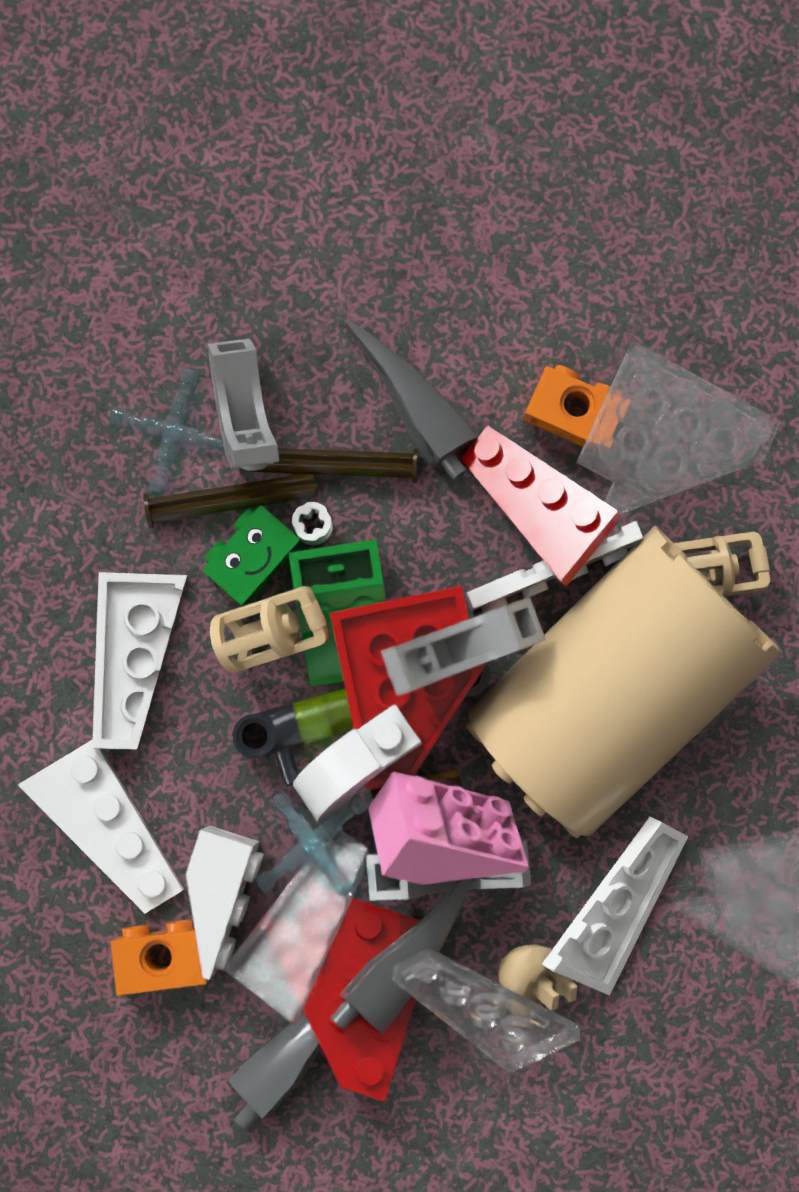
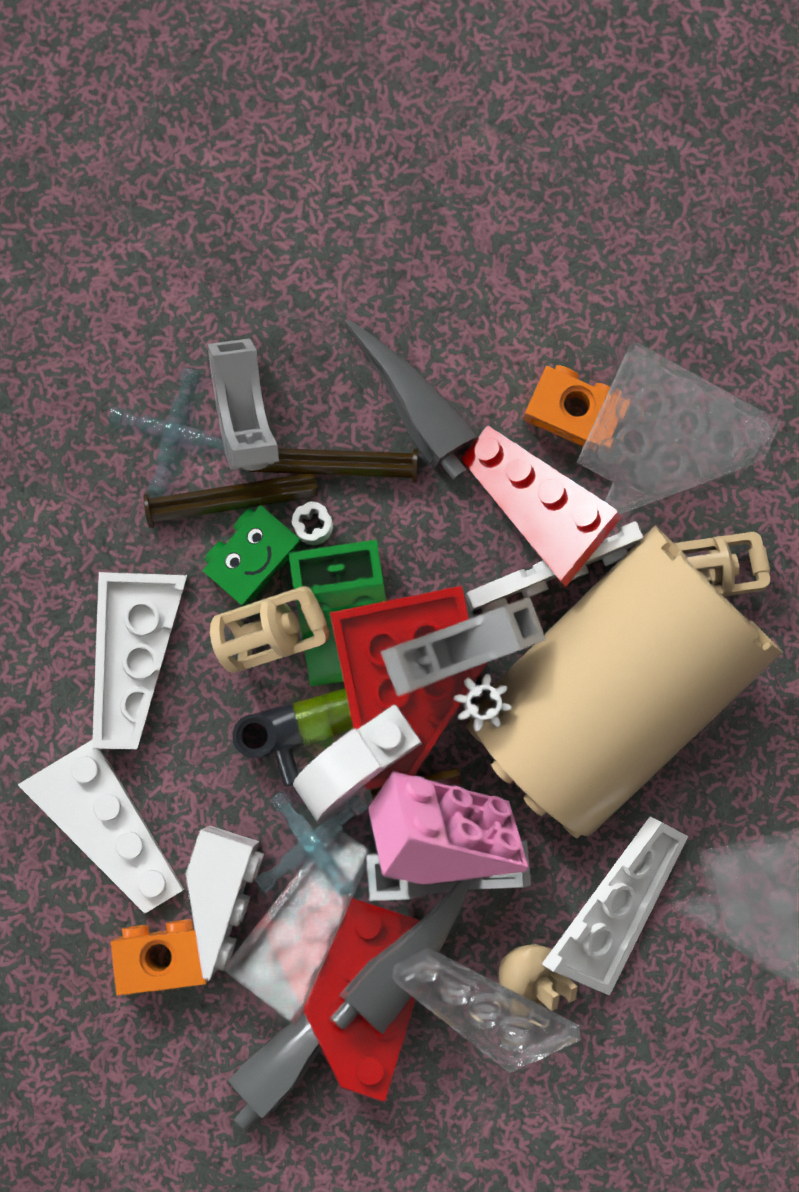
none -> white gear [454,674,511,731]

